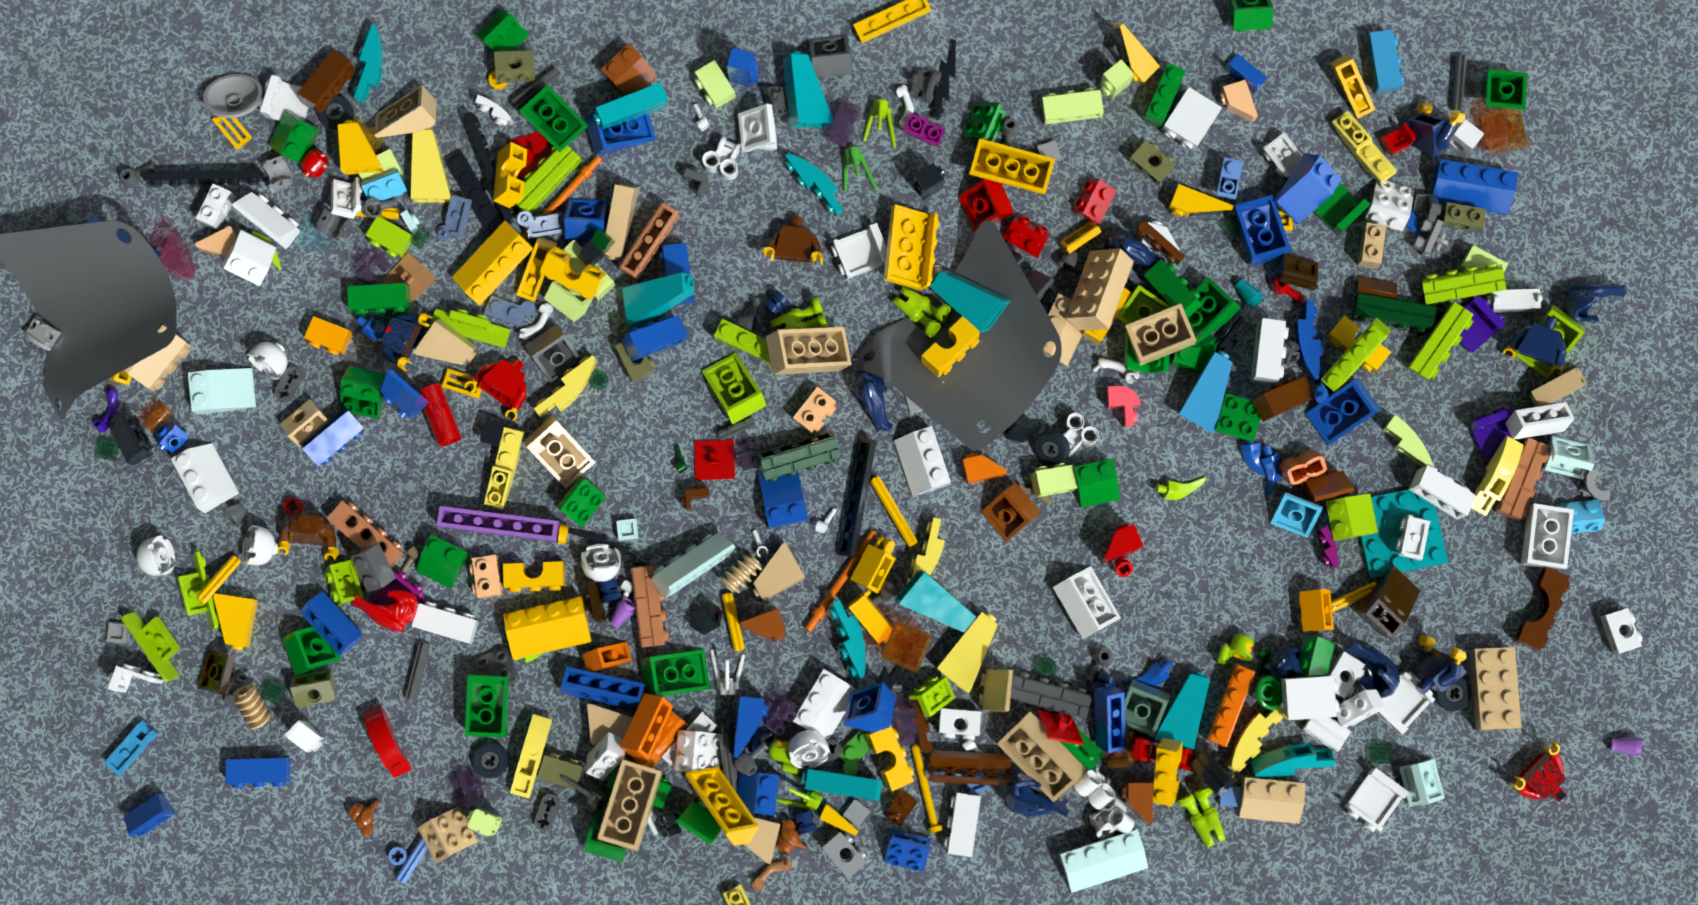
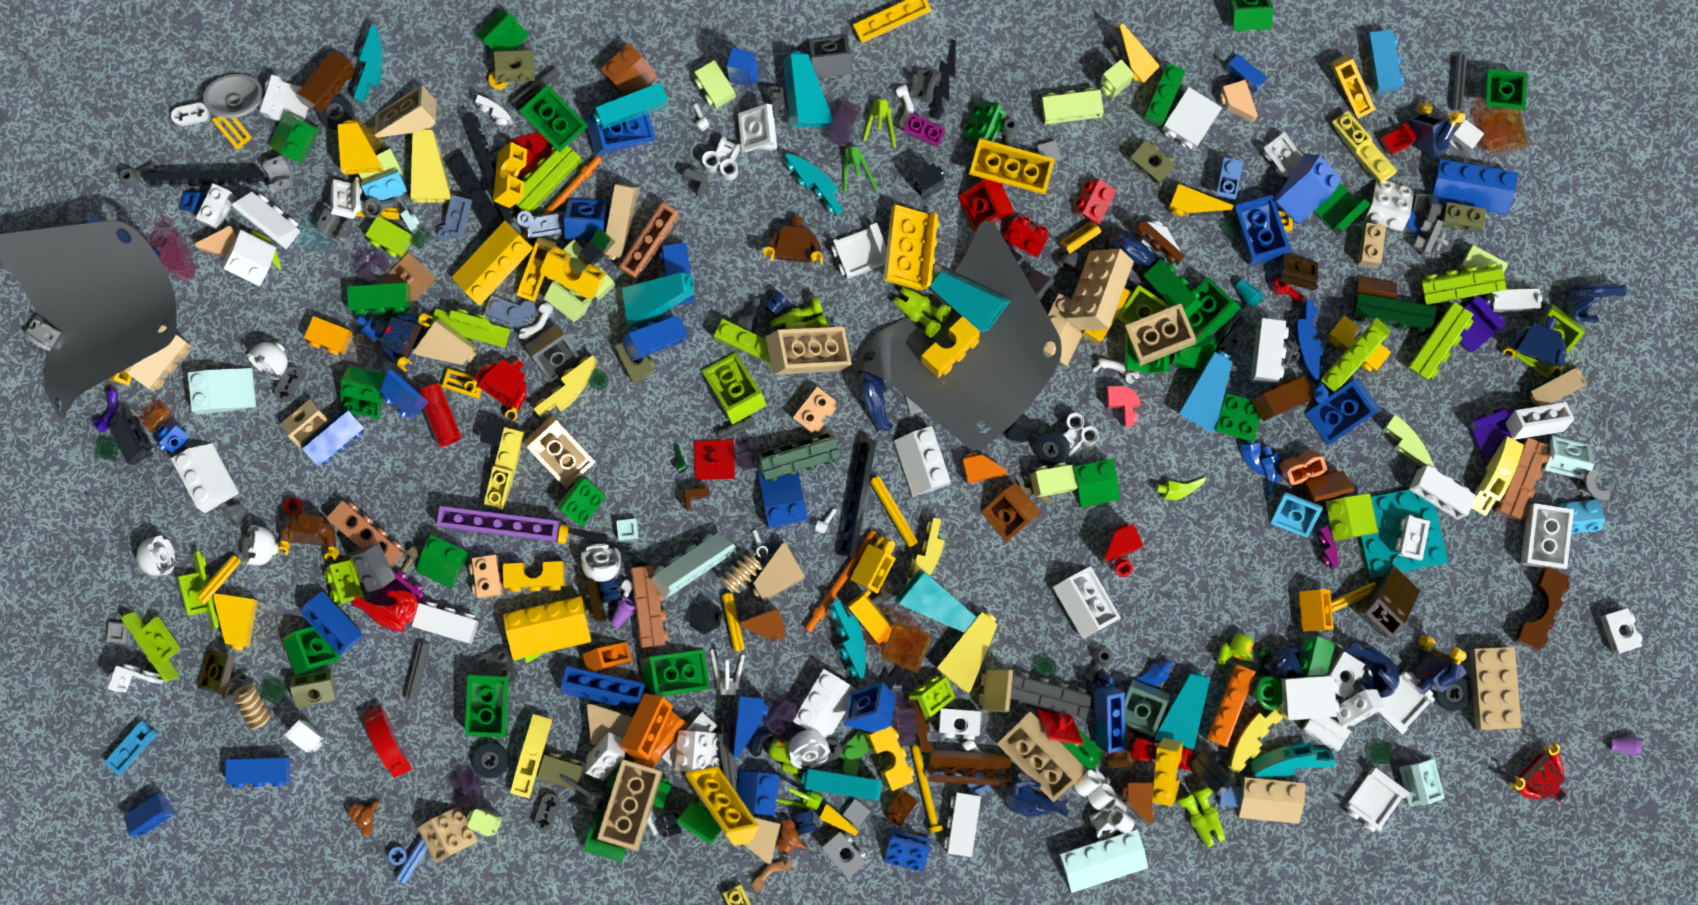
red head [300,149,329,178] -> none
dark grey bar [734,741,769,776] -> none
none -> white beam [171,103,210,126]
none -> blue slope [180,191,206,214]

